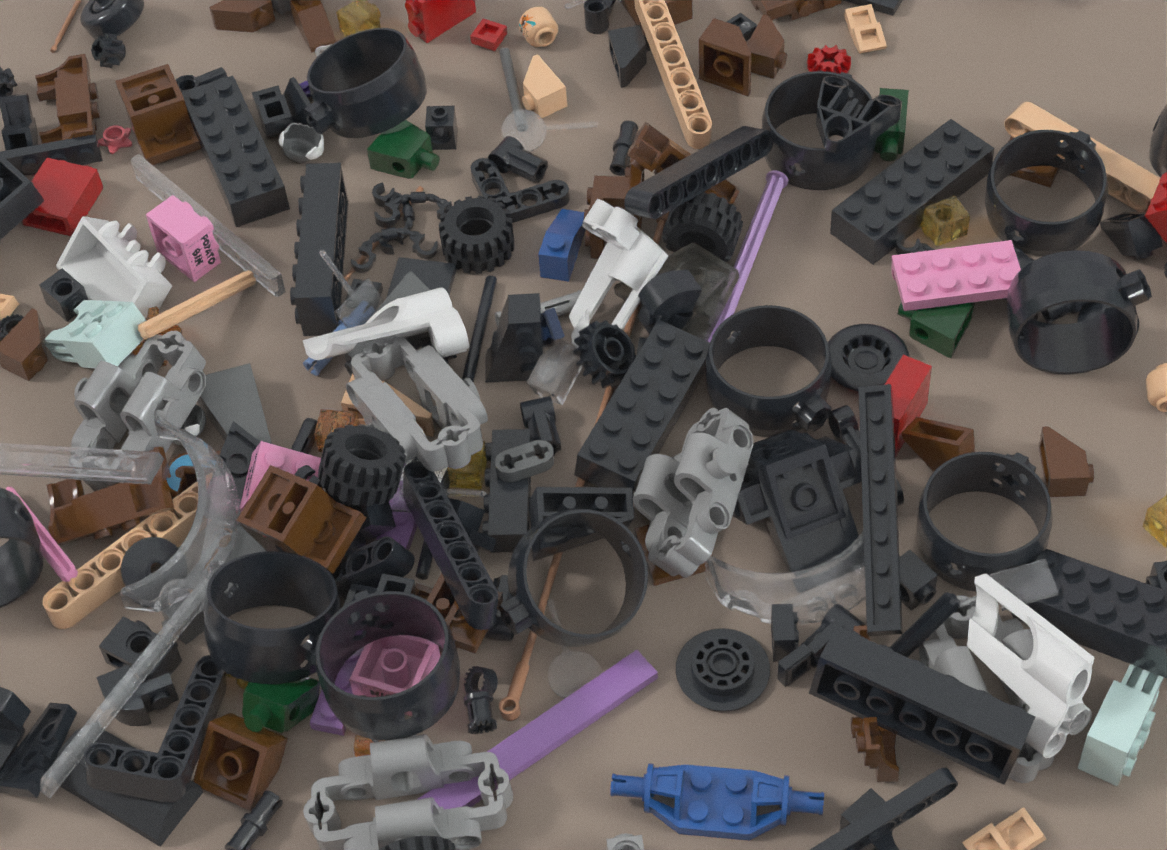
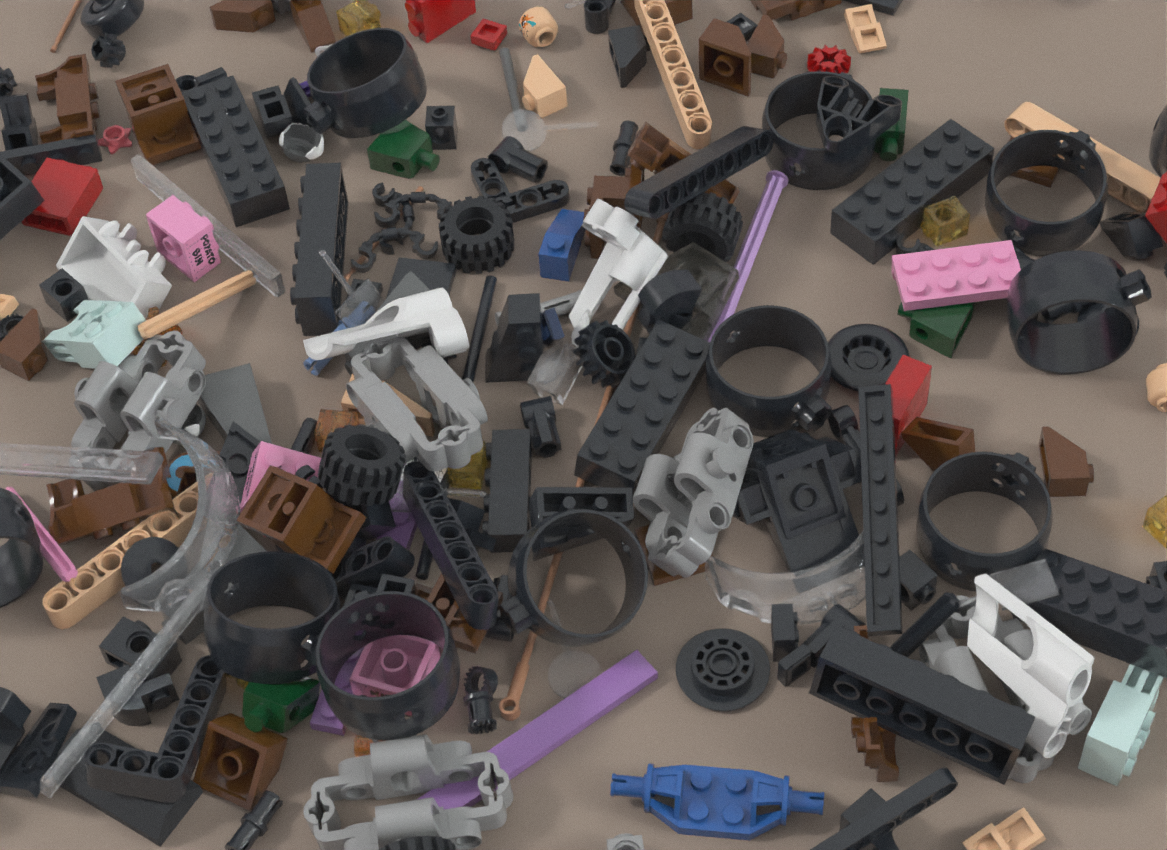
dark grey beam [495,440,555,482] -> none

